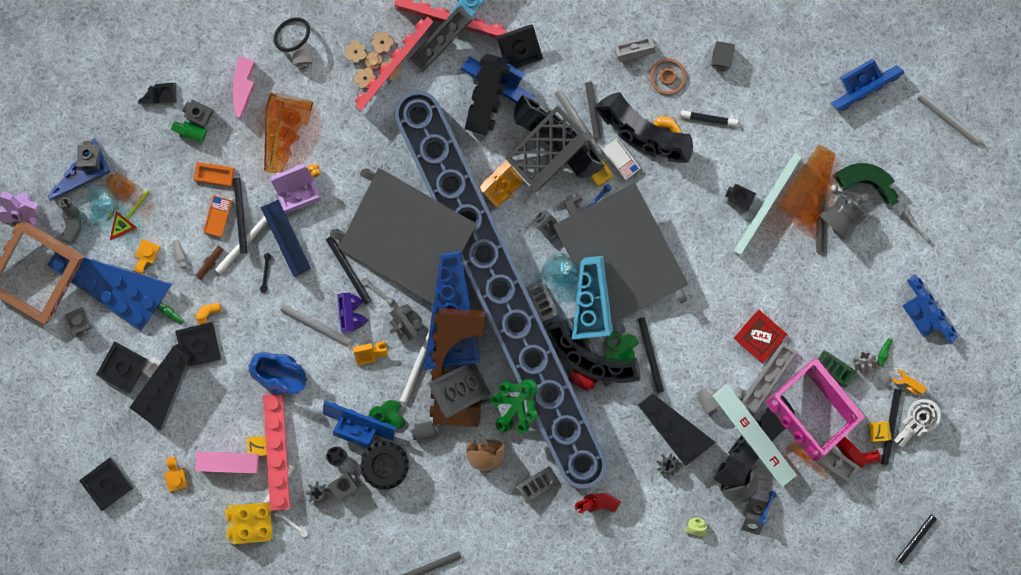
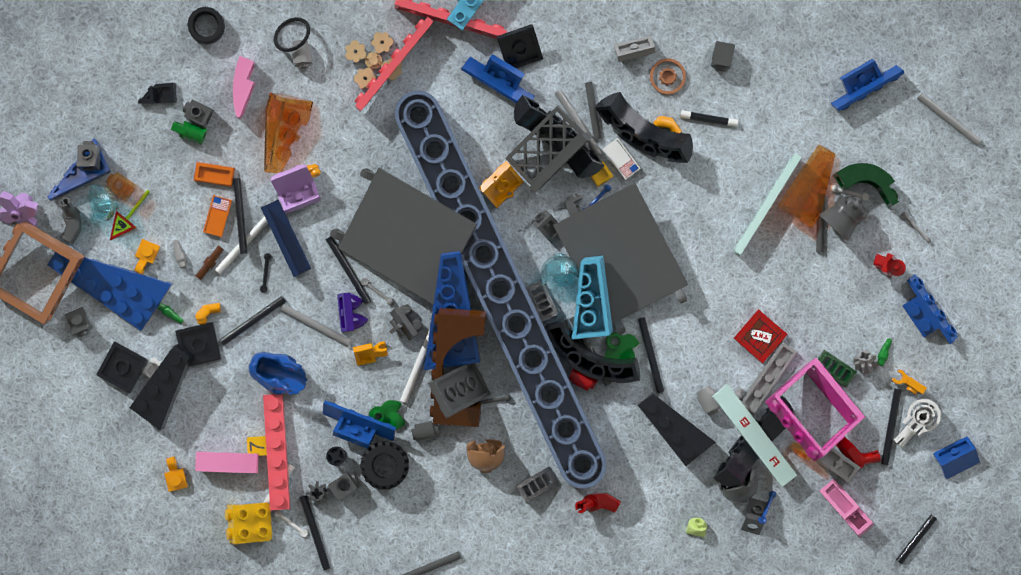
black plate [79,457,133,511] -> none
dark grey tile [410,5,474,72] -> none
black wedge [464,53,511,136] -> none
green plant [491,380,538,434] -> none
dark grey gear [656,453,680,477] -> none
black brick [725,183,756,212] -> none
yellow tile [869,421,892,442] -> none
none -> black tyre [187,6,225,44]
none -> black bar [220,296,286,346]
none -> black bar [299,495,330,570]
none -> bright pink slope [820,479,874,538]
none -> red hips [873,253,906,277]
none -> blue panel [933,436,980,479]

